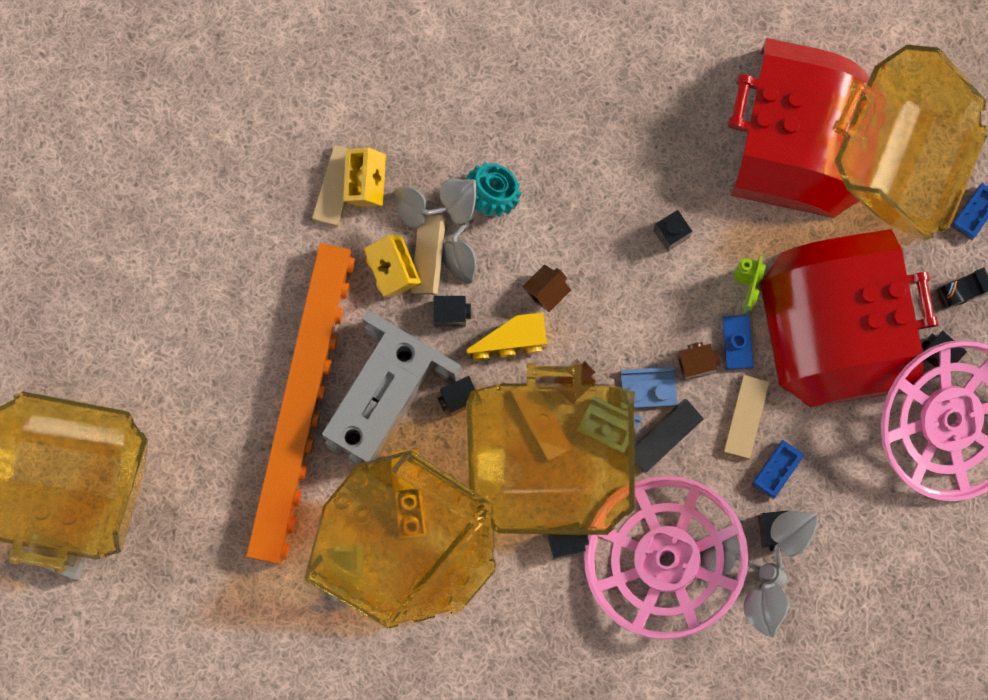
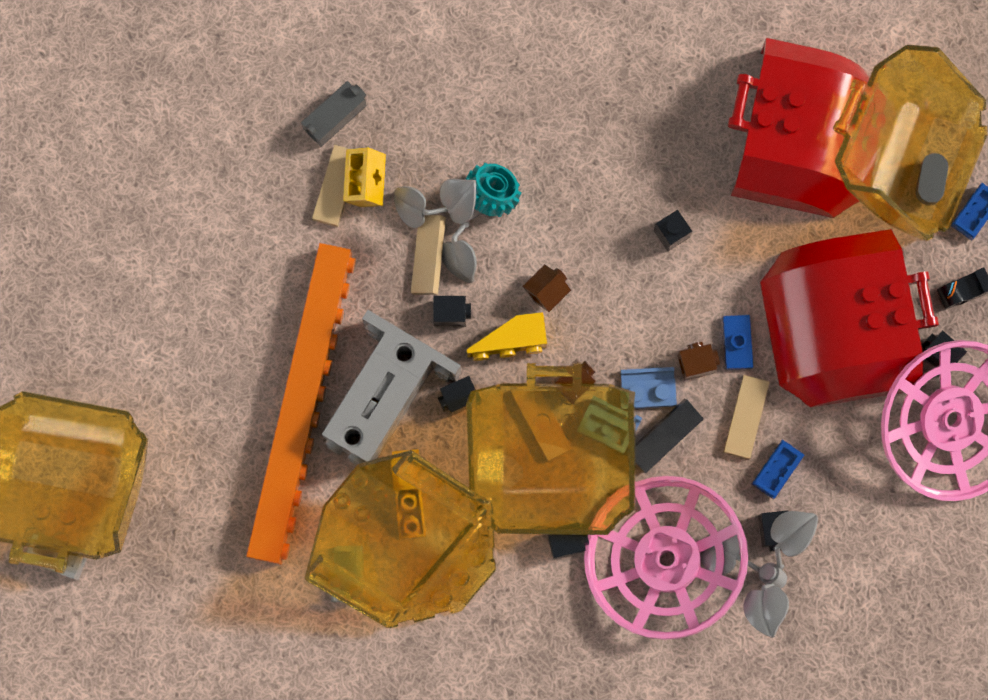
yellow brick [364,235,421,297] -> none
lime hinge [733,255,766,315] -> none
none -> dark grey brick [301,81,367,147]
none -> dark grey tile [916,153,948,205]

